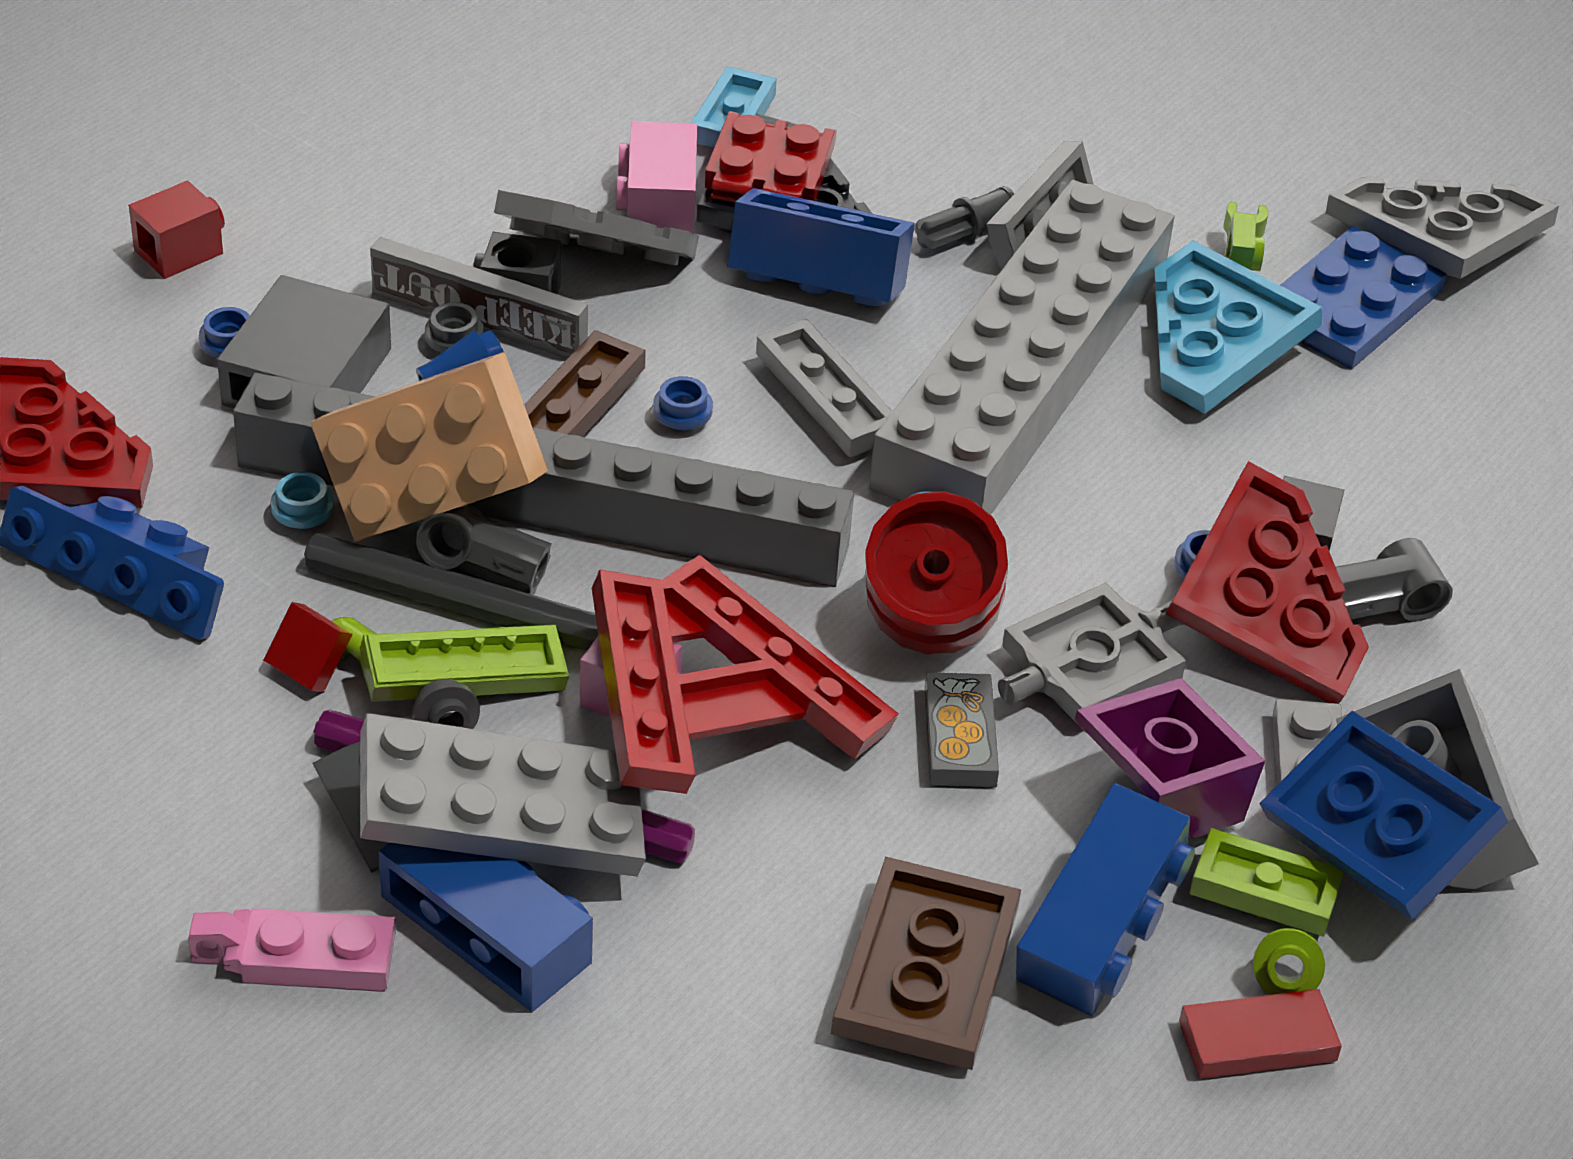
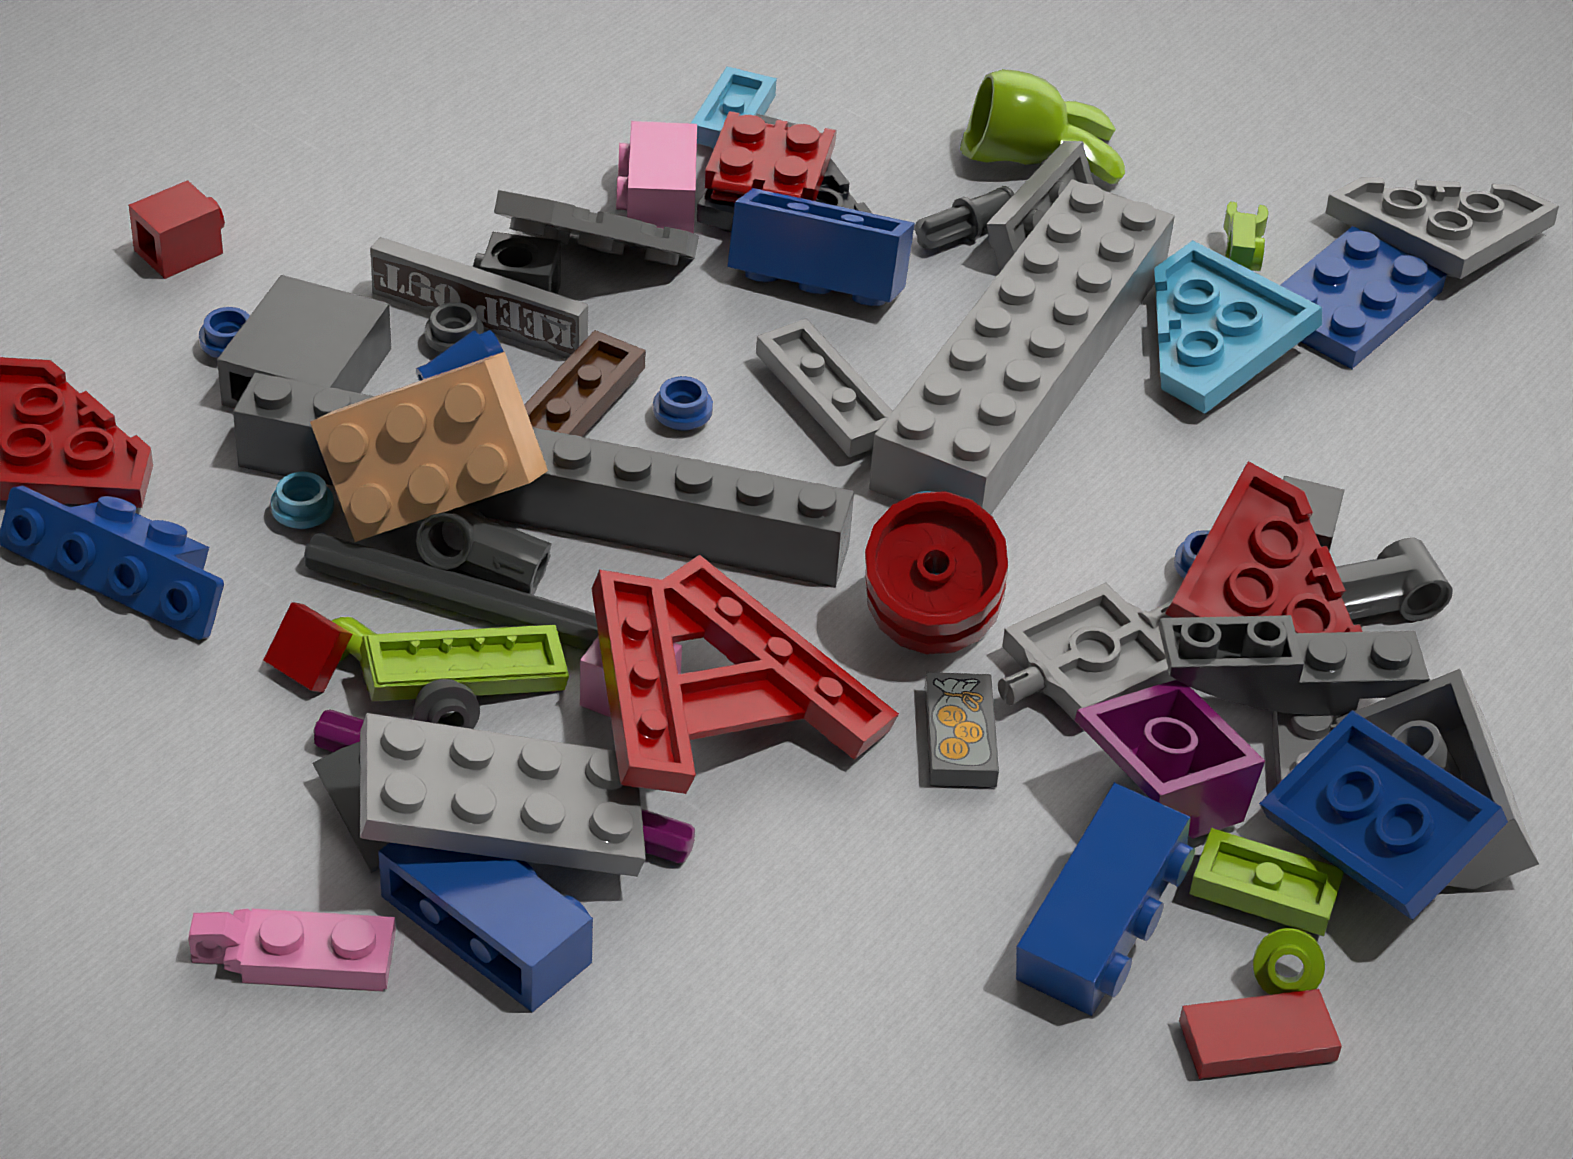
reddish brown plate [831,856,1021,1070] -> none
none -> lime piece [960,69,1125,184]
none -> dark grey slope [1159,615,1430,716]

